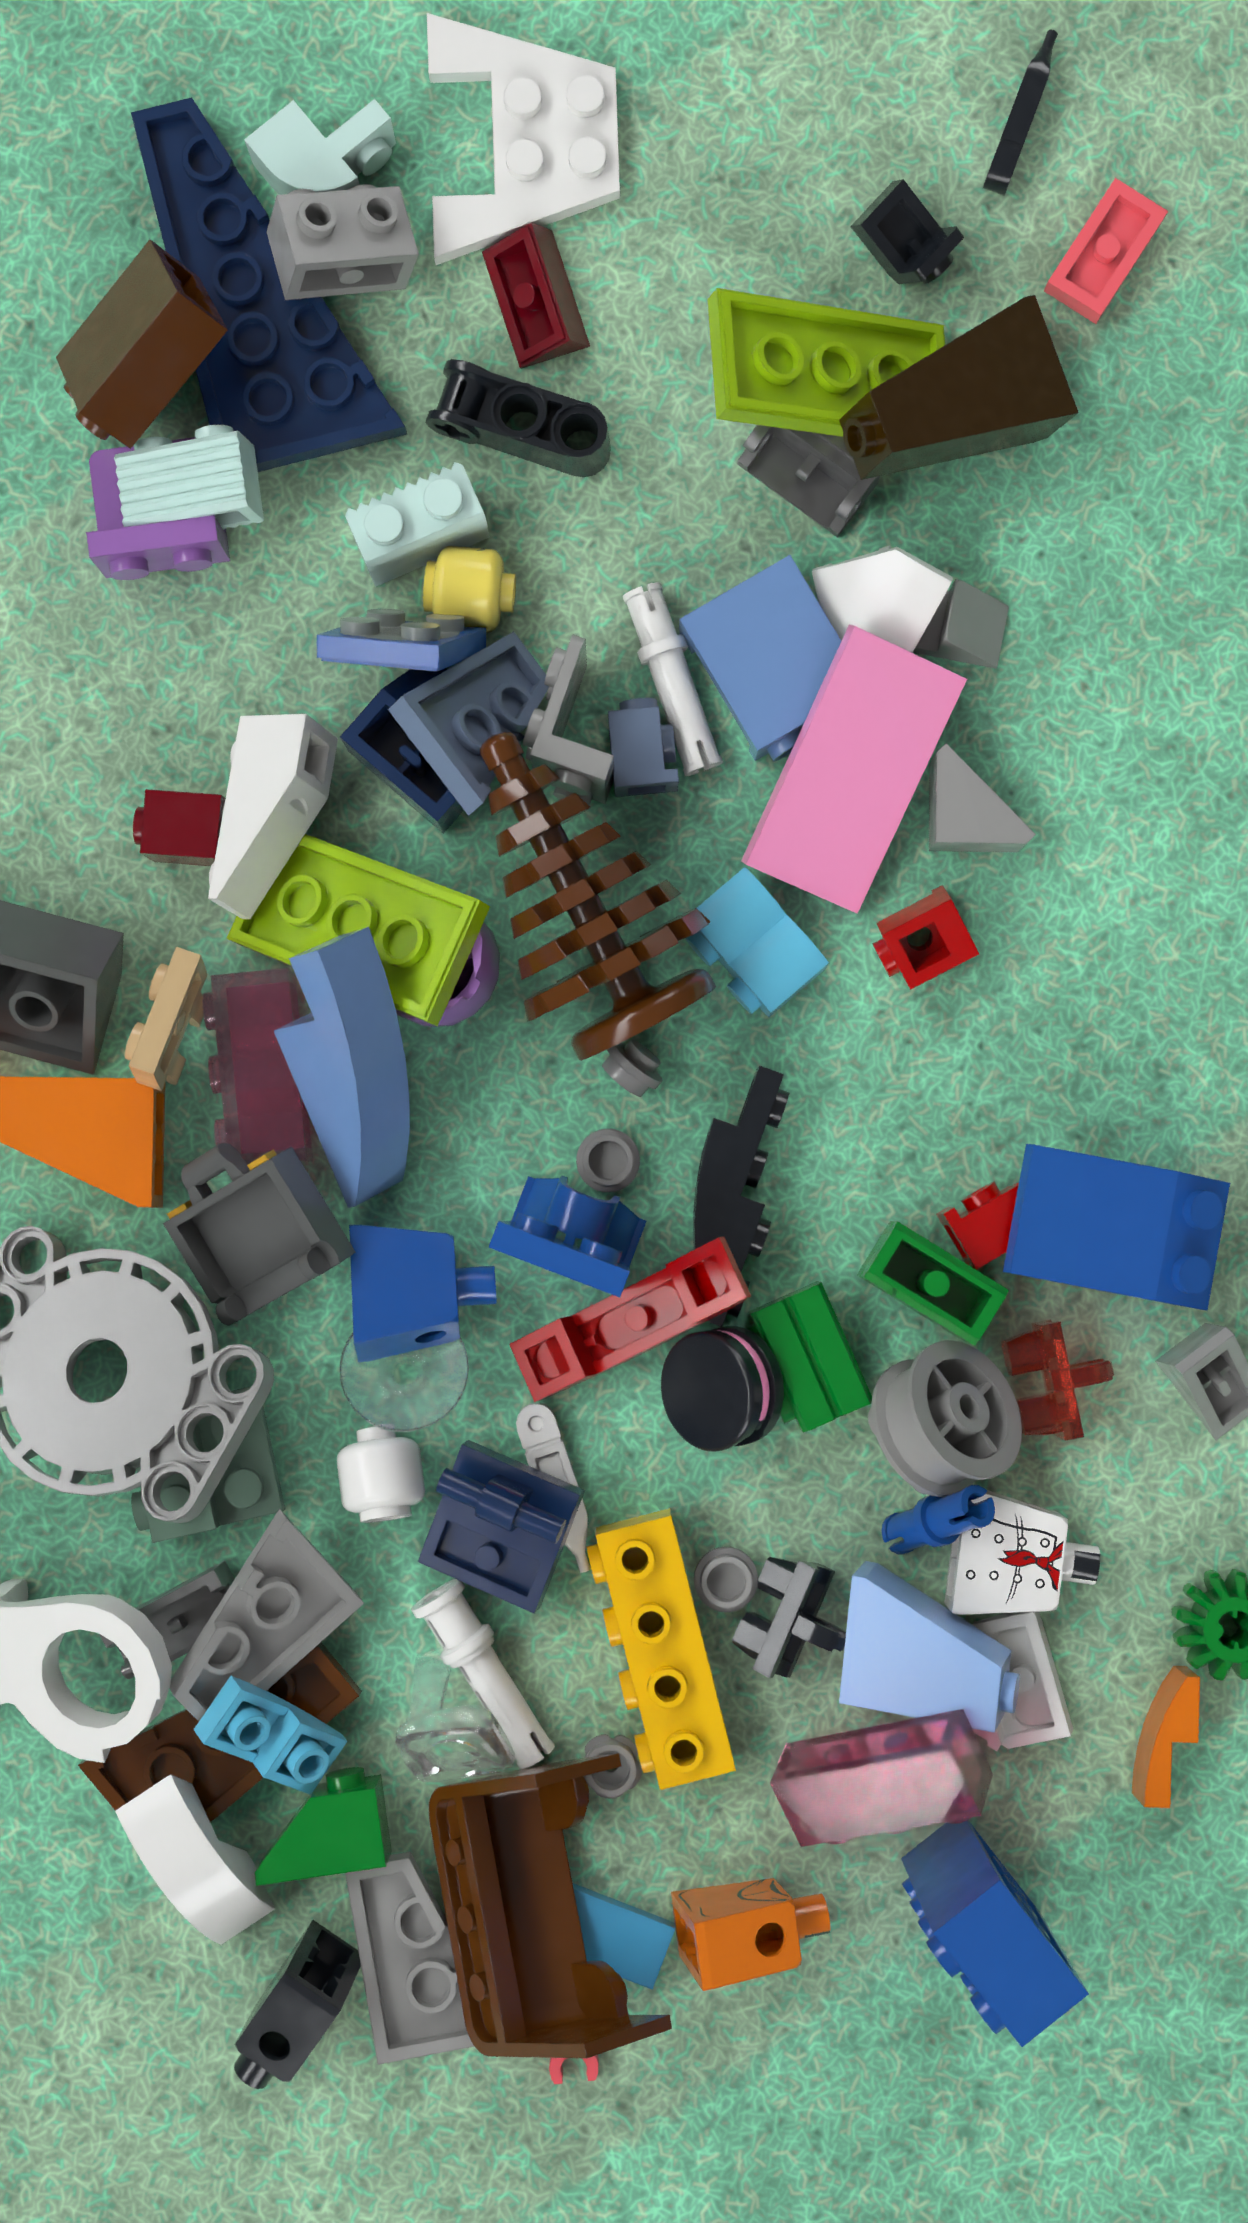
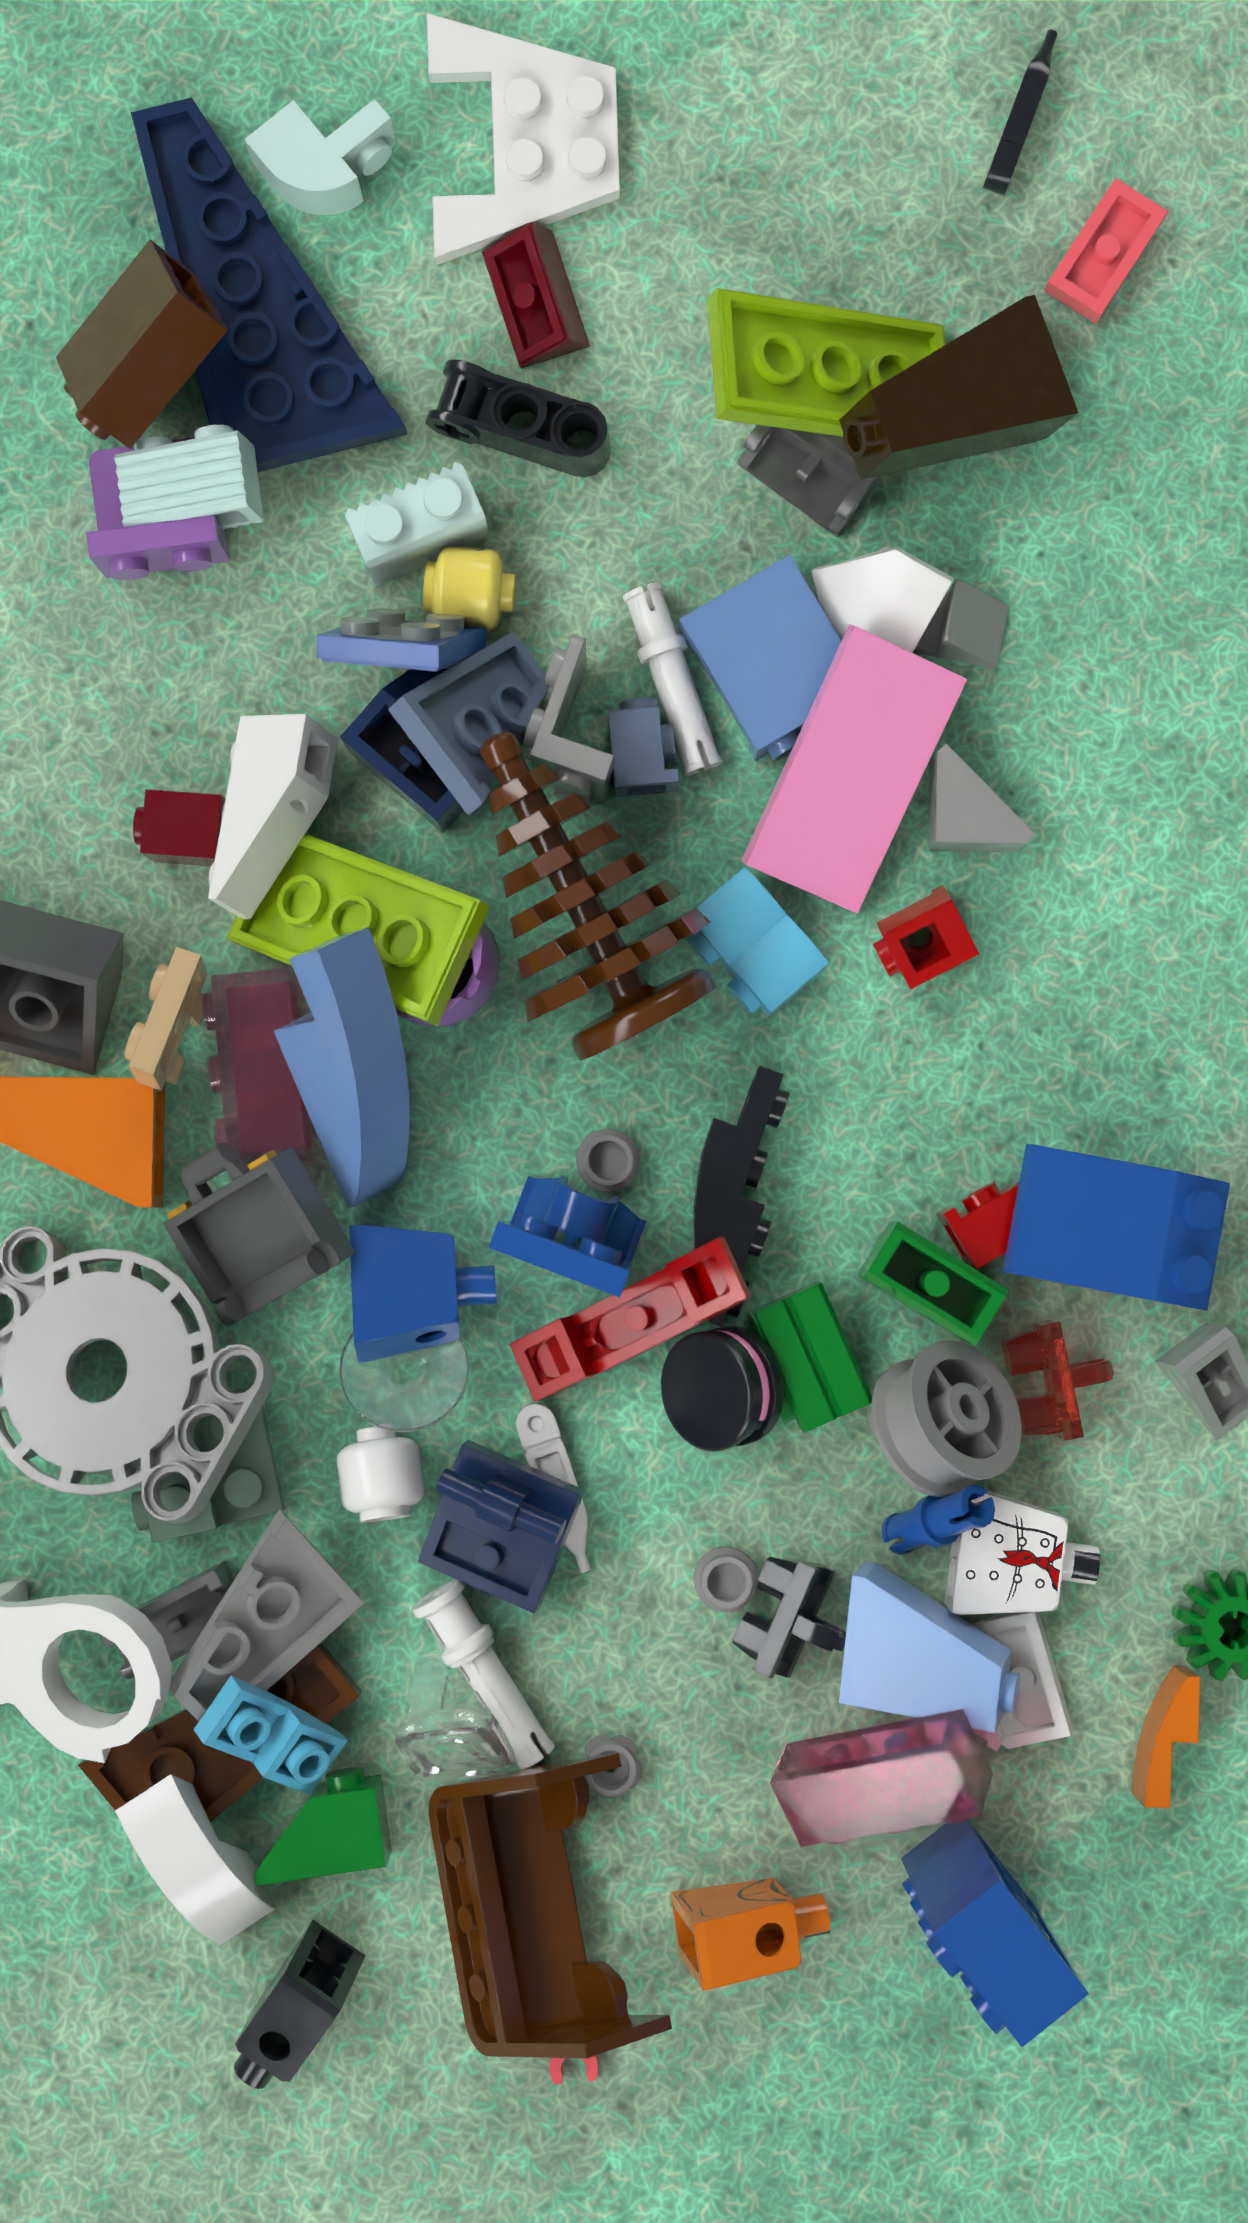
light grey brick [267,184,419,300] -> none
light grey wing [345,1851,474,2065] -> none
dark azure tile [573,1883,676,1990] -> none
yellow brick [586,1508,736,1790] -> none
light grey plate [602,1039,663,1097] -> none
black bracket [850,179,964,284] -> none

